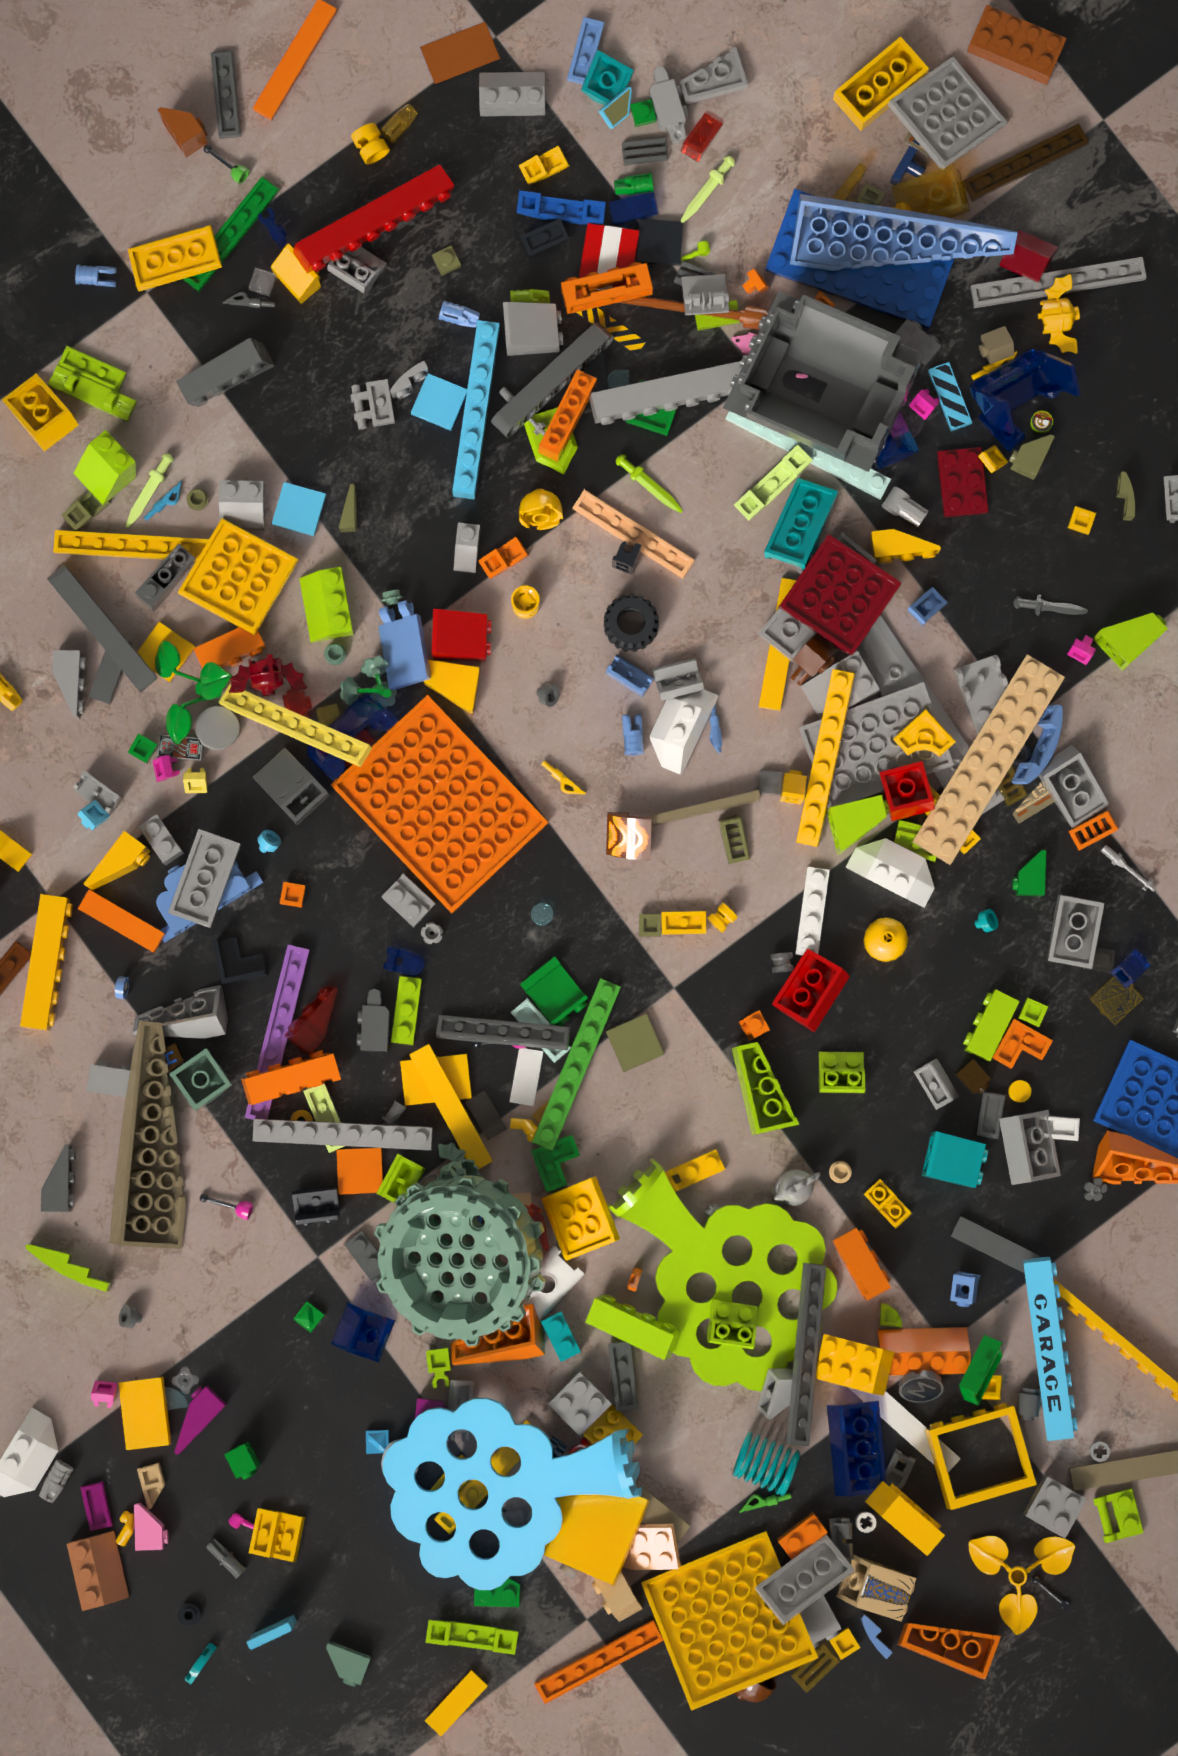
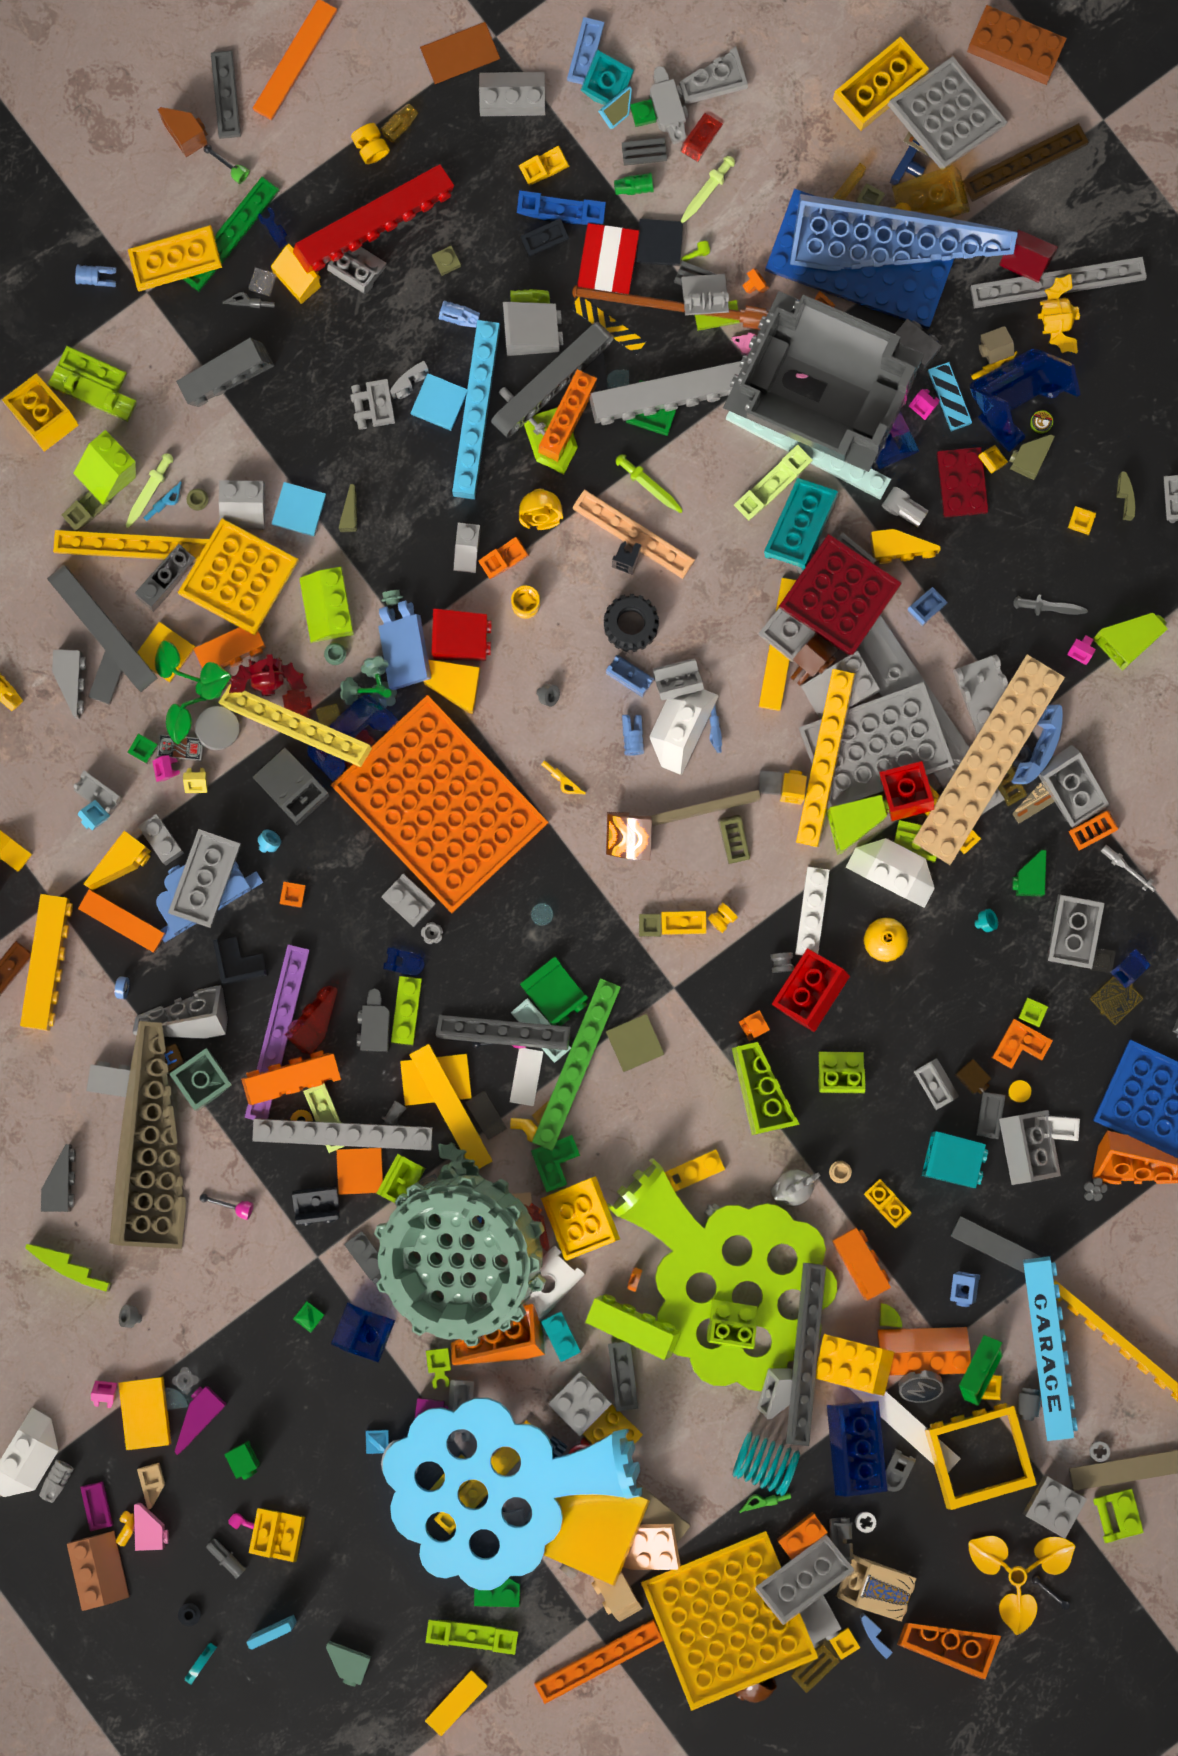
orange brick [561,262,653,314] -> none
clear blue slope [609,192,659,225] -> none
yellow brick [865,1481,945,1556] -> none
yellow tile [893,709,956,757] -> none
lime brick [963,989,1020,1062] -> none

